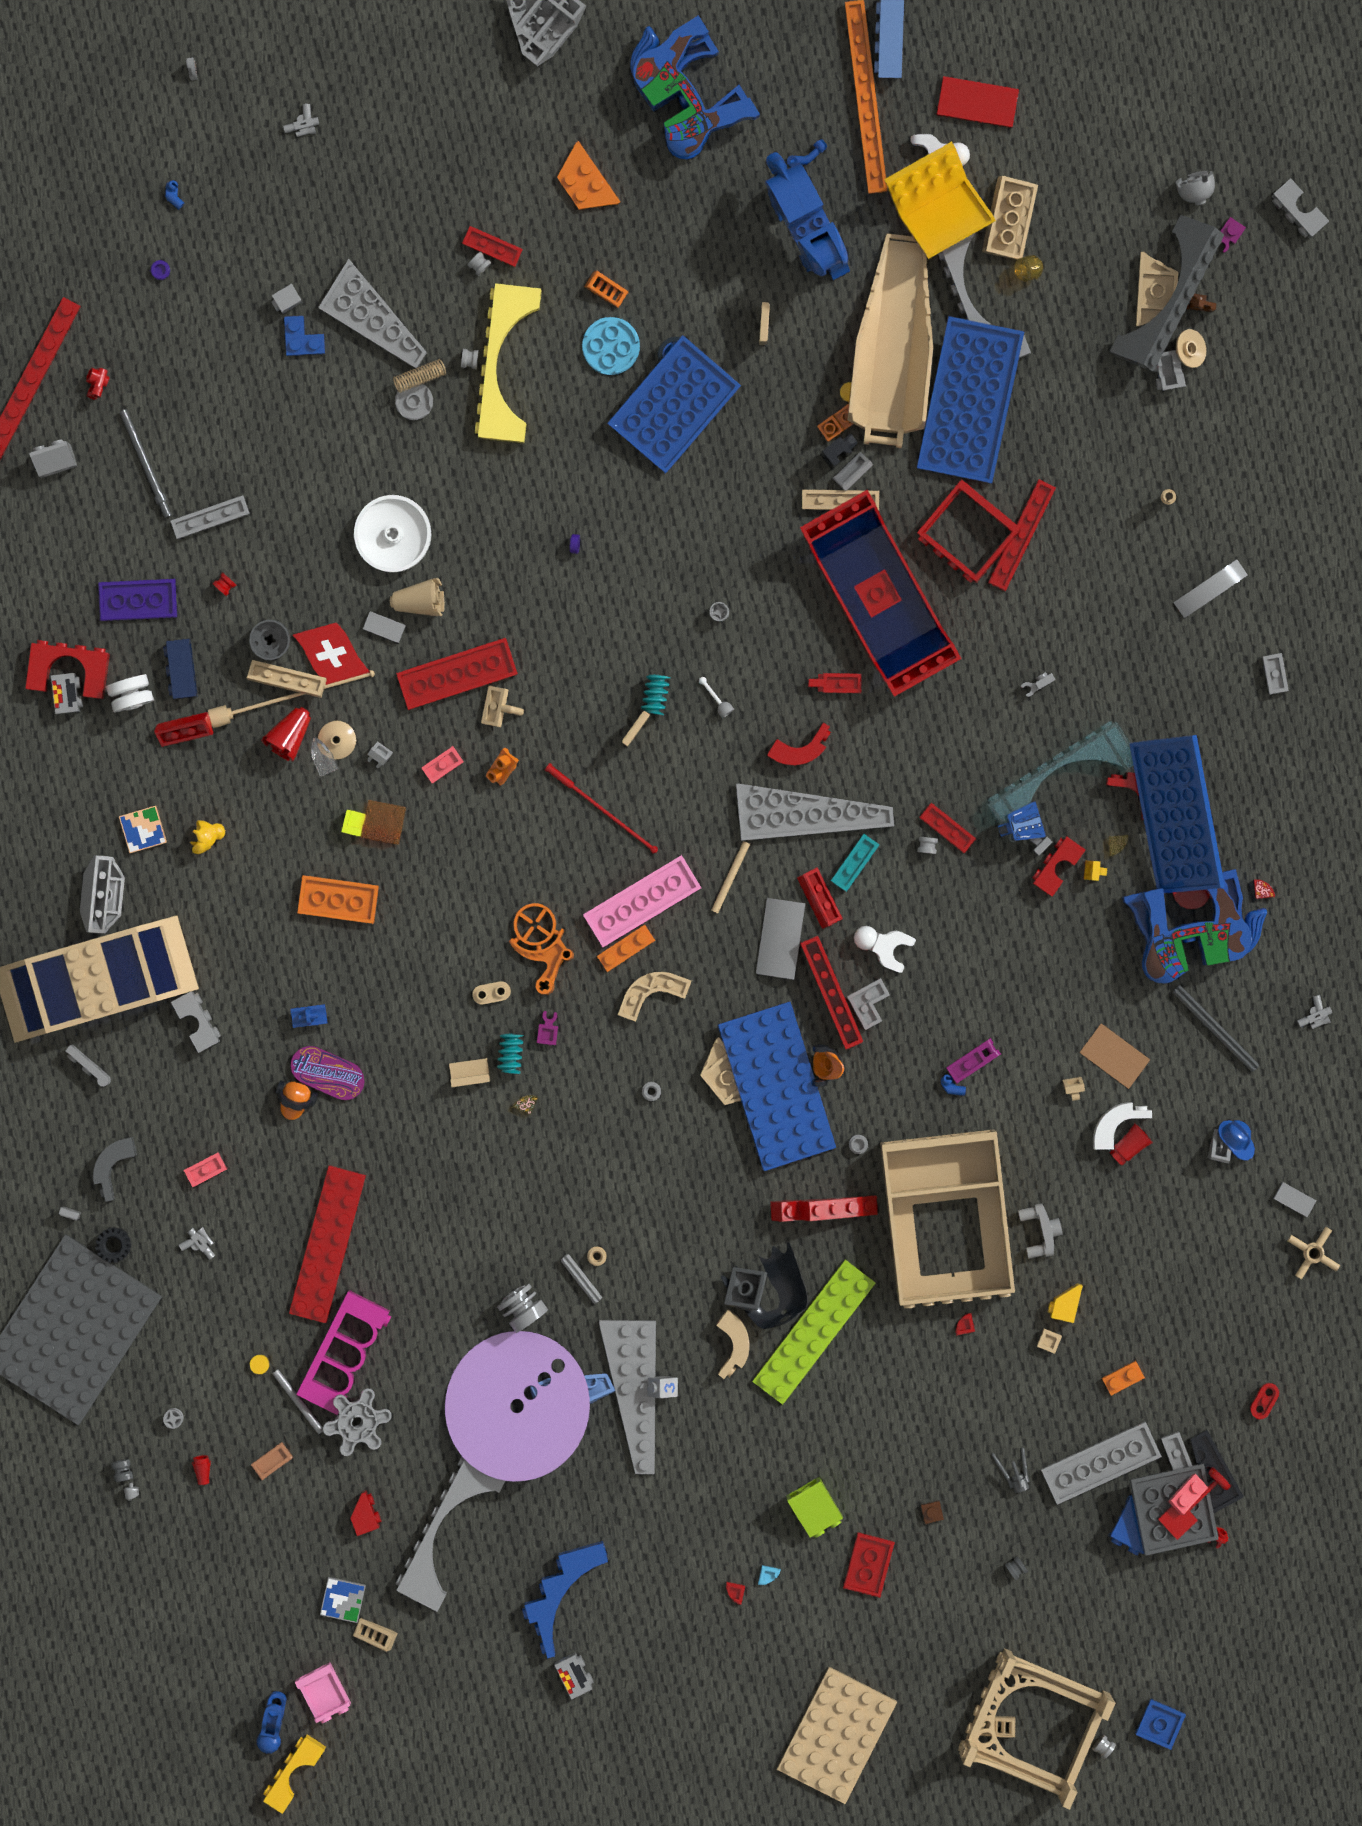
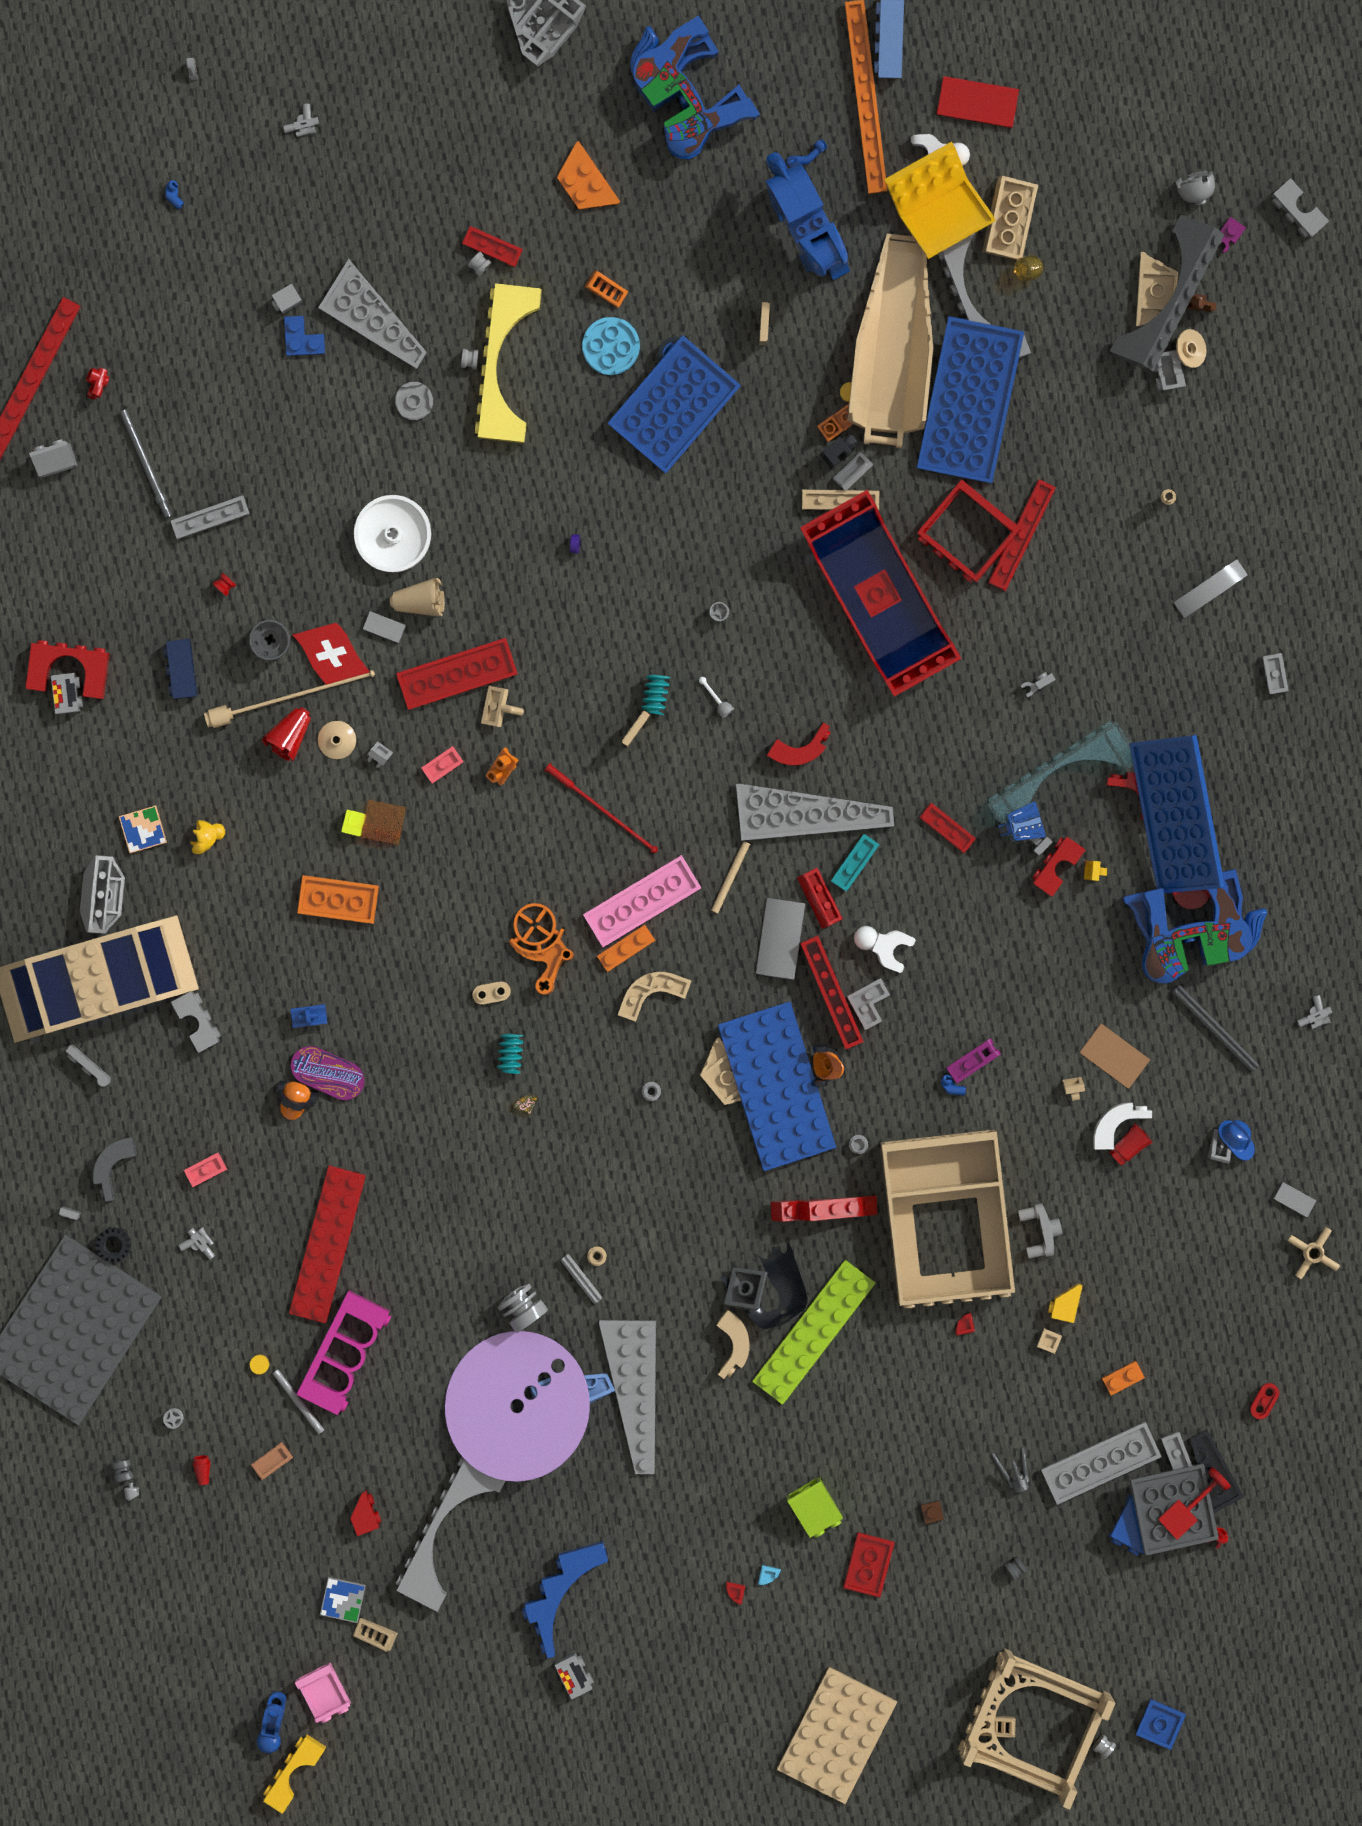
dark purple tile [98,579,177,621] -> none
white wheel [106,674,154,713] -> none
dark purple tile [151,260,170,280] -> none
red slope [154,712,213,747] -> none
tan plate [247,660,327,698] -> none
clear plate [311,737,339,777] -> none
light grey plate [323,1388,392,1456] -> none
tan piece [393,359,446,393] -> none
tan panel [449,1058,490,1087] -> none
magenta plate [537,1011,558,1045] -> none
light grey brick [647,1376,678,1398] -> none
red hinge [808,673,862,693] -> none
light grey wheel [917,837,938,854] -> none
clear yellow tile [1109,835,1128,856] -> none
coral plate [1168,1474,1208,1515] -> none
red tile [1253,880,1275,899] -> none

